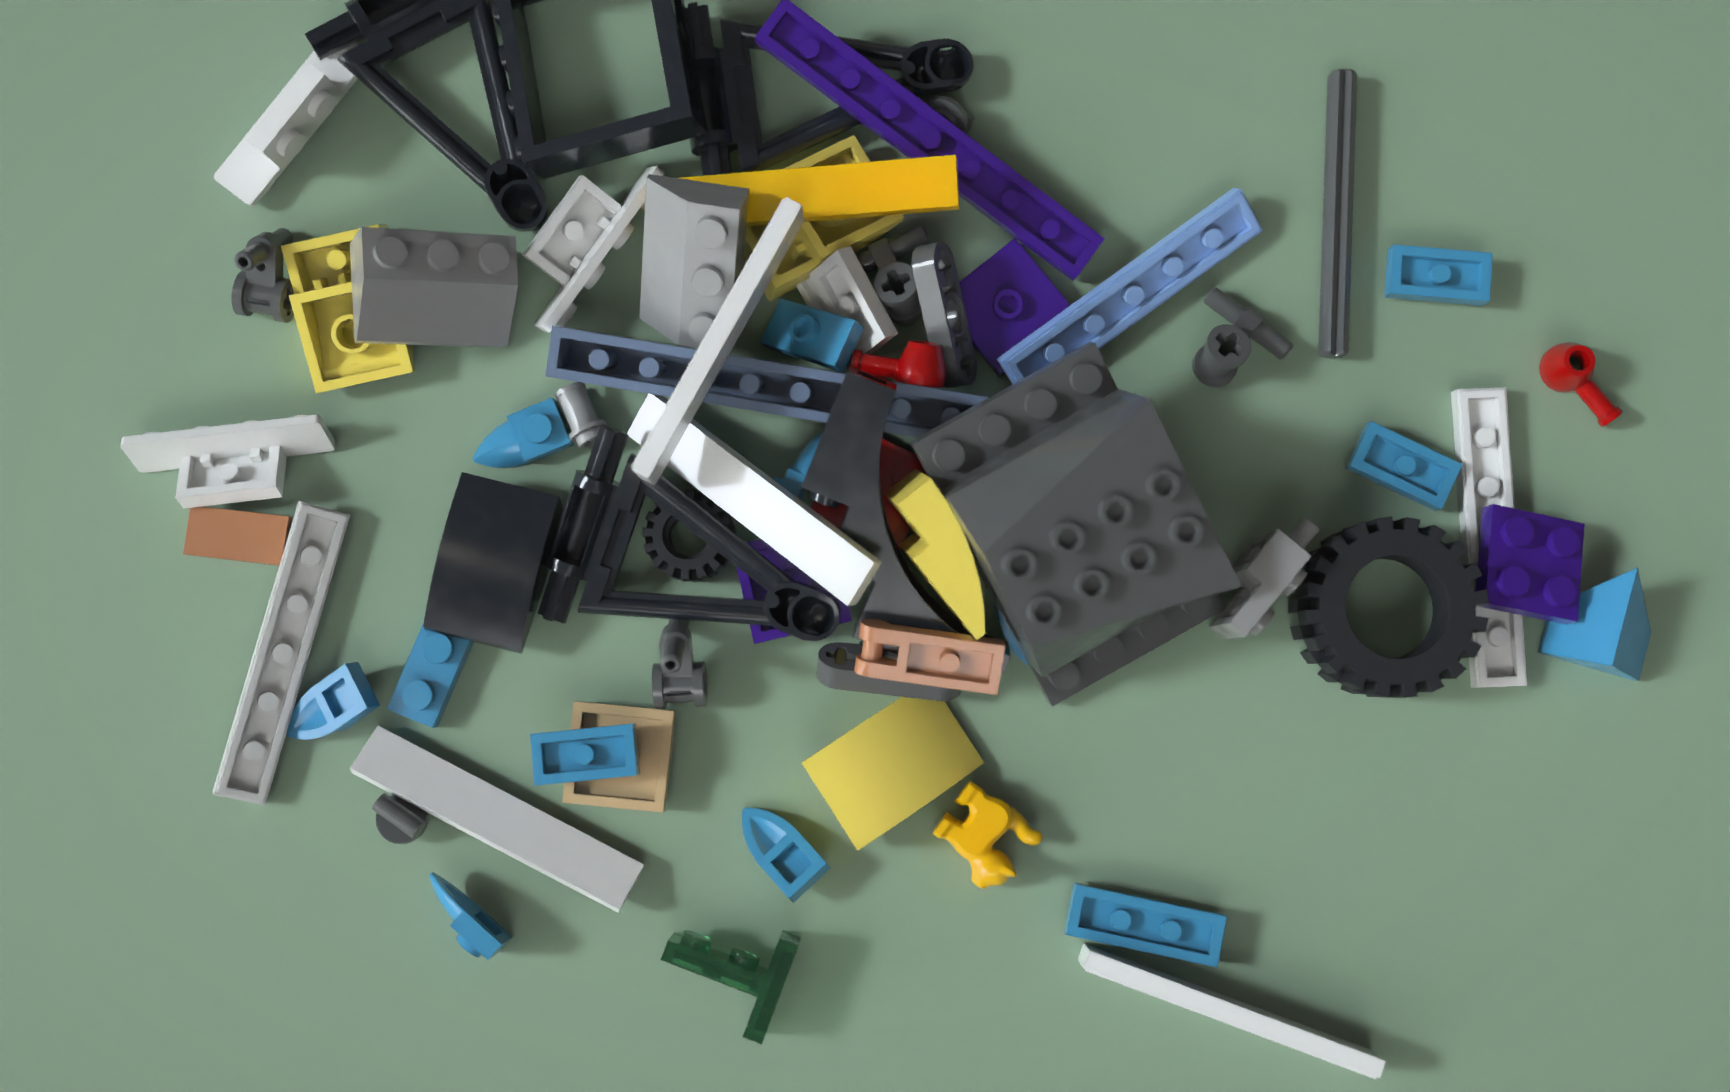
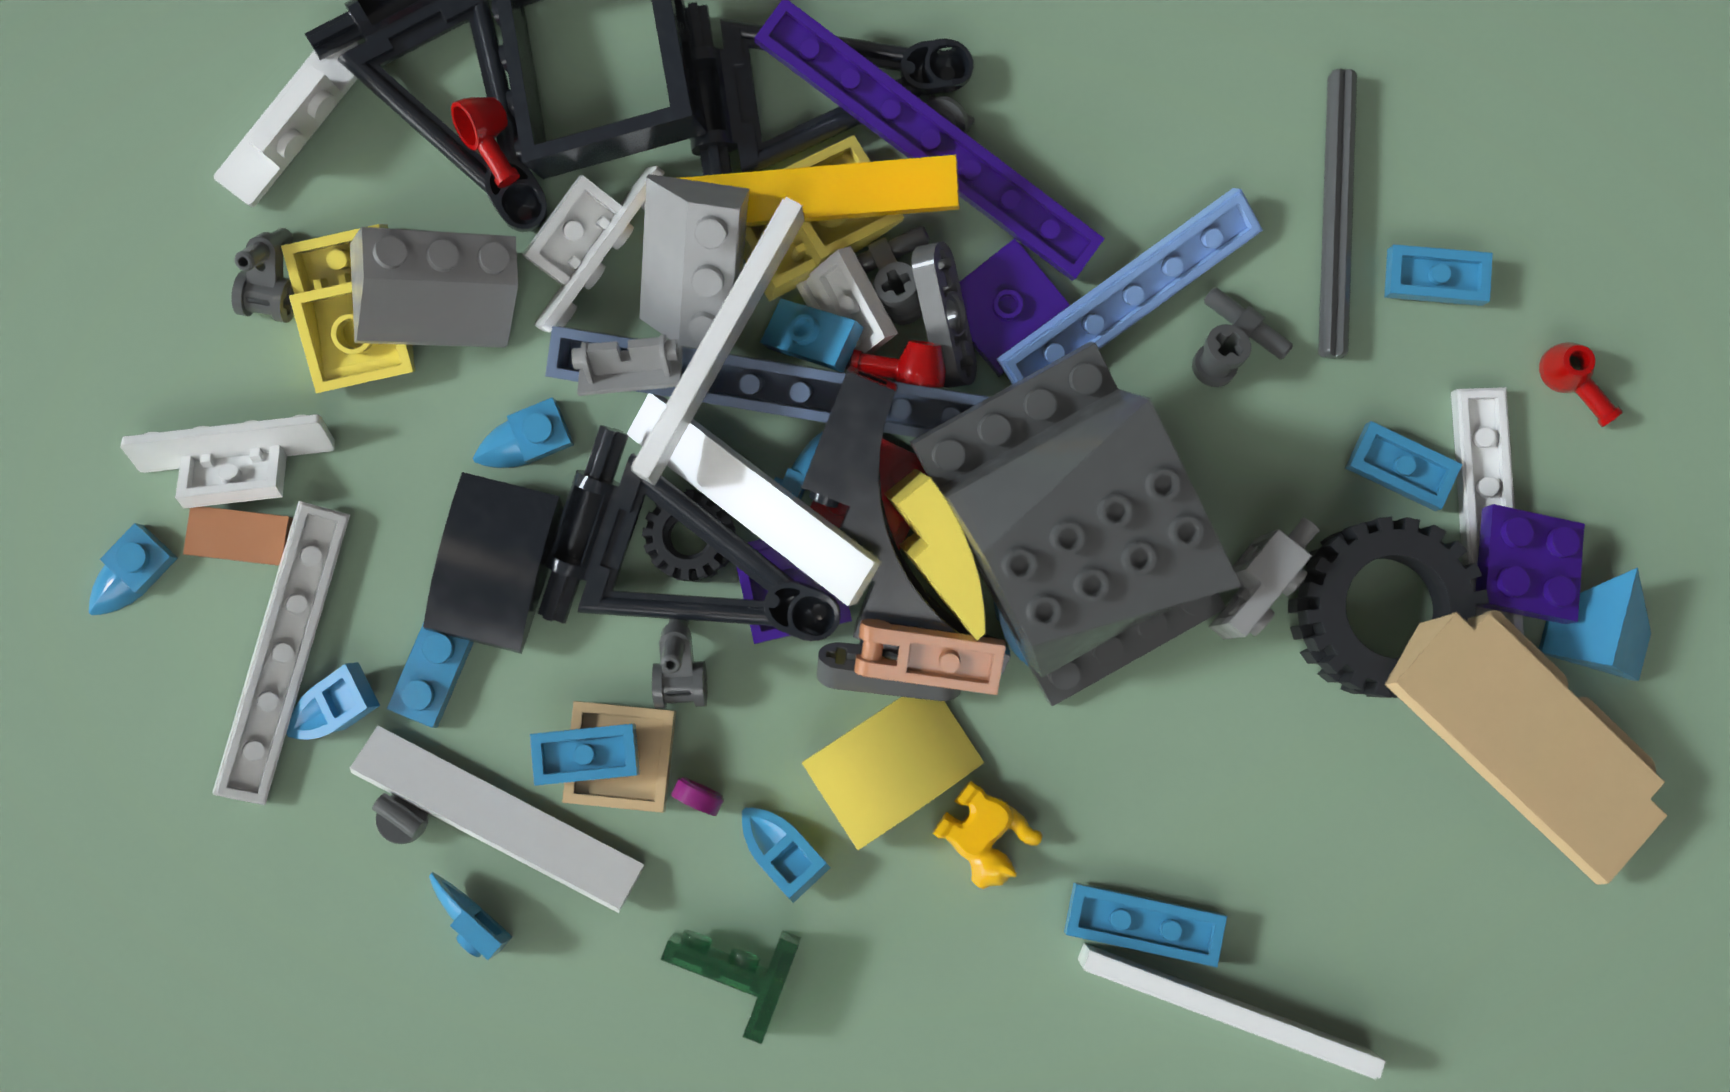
light grey pin [555,382,607,449] -> none
none -> dark azure plate [89,523,178,615]
none -> red bar [451,97,520,188]
none -> light grey hinge [572,335,683,396]
none -> magenta tile [671,777,724,816]
none -> tan slope [1385,610,1668,885]

